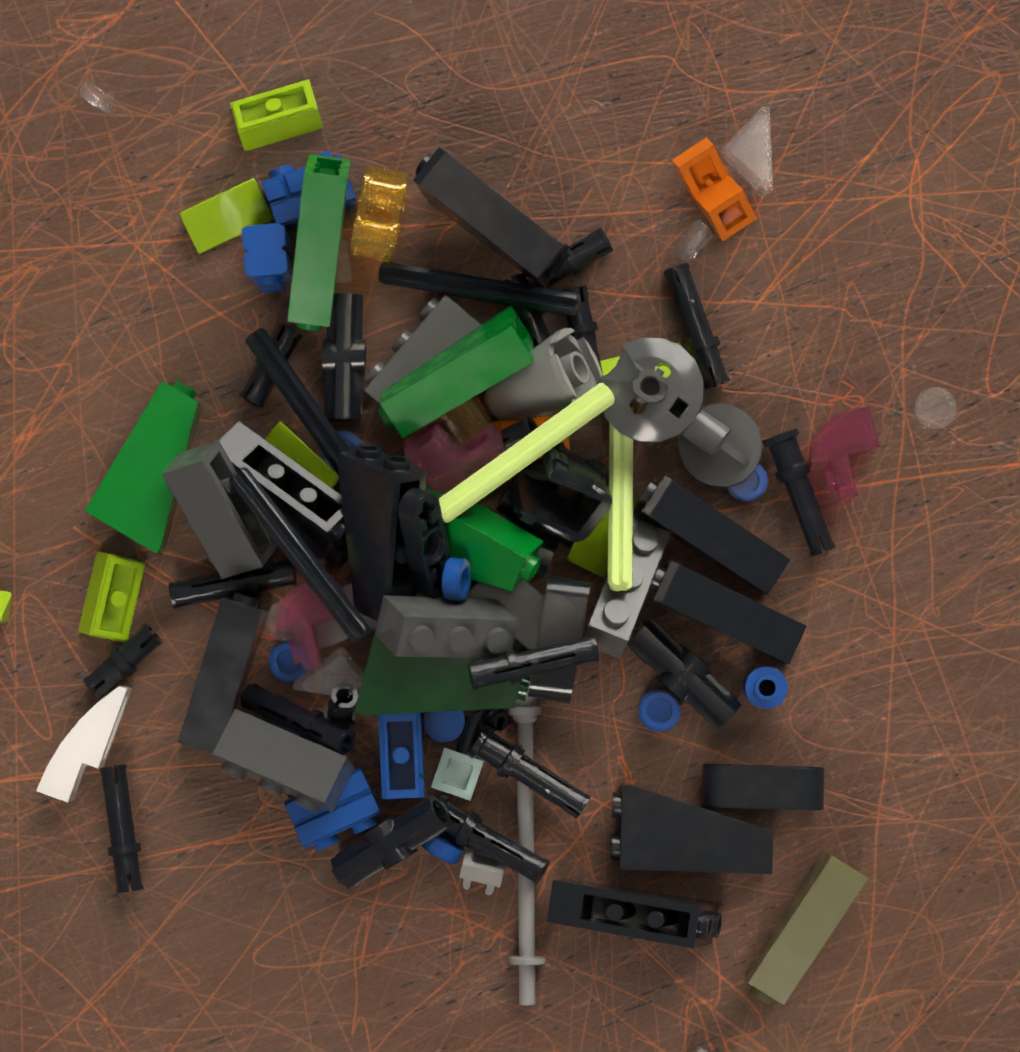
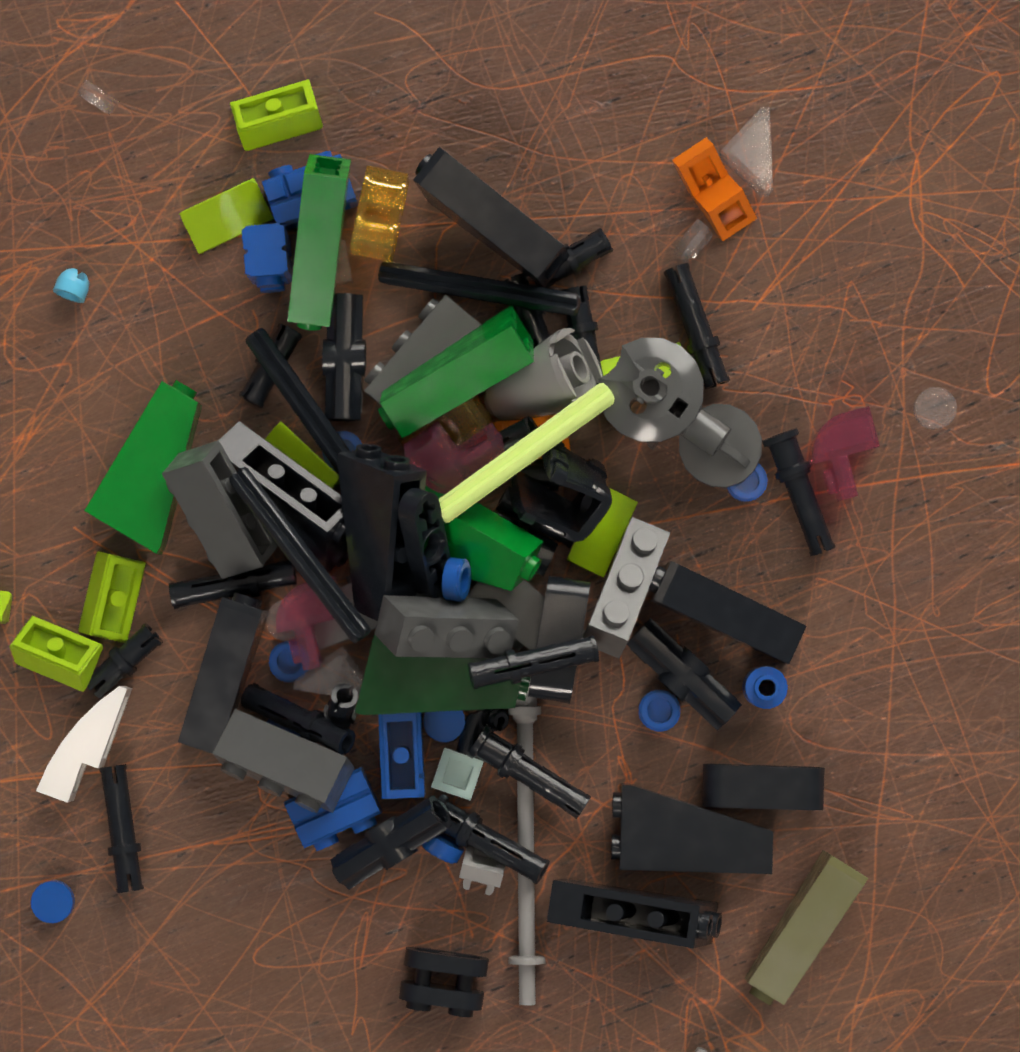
yellowish green axle [607,406,633,591] -> none
black slope [637,476,791,596] -> none
none -> lime slope [9,615,103,692]
none -> blue tile [31,880,75,923]
none -> medium azure hinge [53,268,90,303]
none -> black brick [399,947,489,1017]

